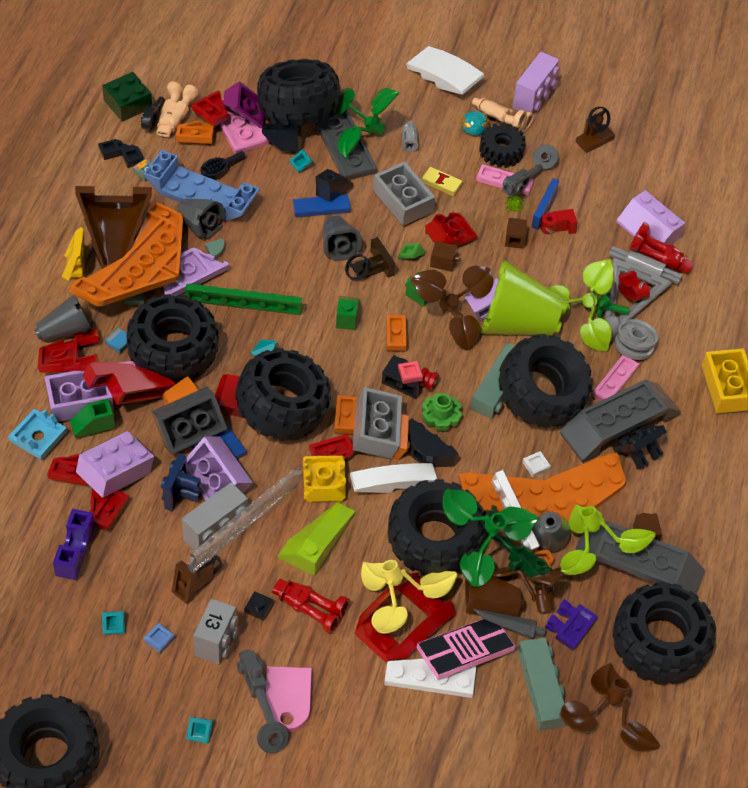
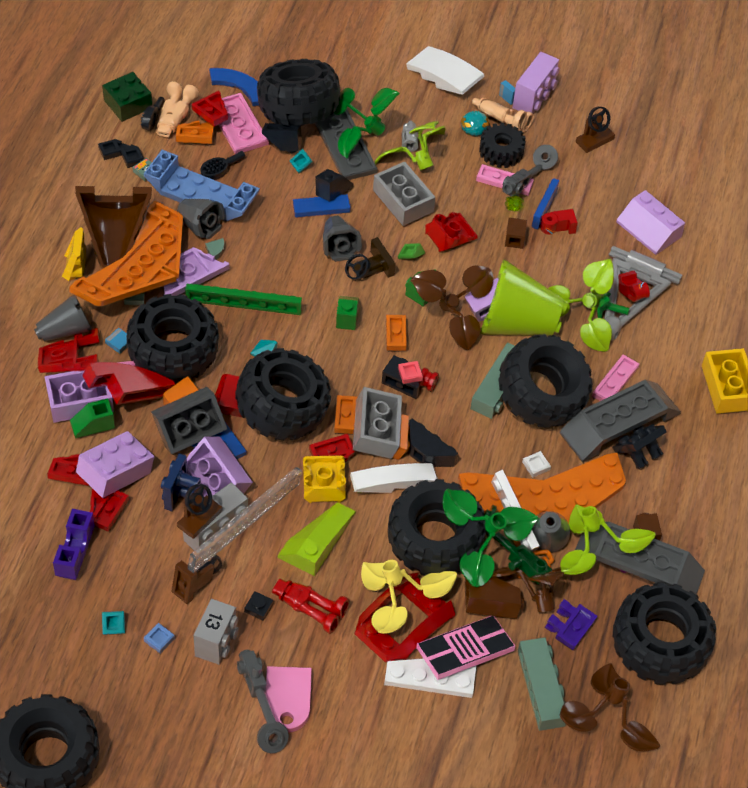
medium azure piece [8,409,67,460] -> none
teal slope [186,716,214,743] -> none
magenta slope [223,81,264,128] -> none
light yellow tile [421,167,462,197] -> none
bright green plant [422,393,462,431] -> none
reddish brown brick [430,241,460,272] -> none
dark grey bar [474,609,546,639] -> none
light grey wheel [614,319,658,360] -> none
red piece [629,221,693,274] -> none
none -> reddish brown piece [177,484,222,539]
none -> blue tile [209,68,259,106]
none -> lime plant [375,121,446,171]
none -> dark azure tile [499,80,515,105]

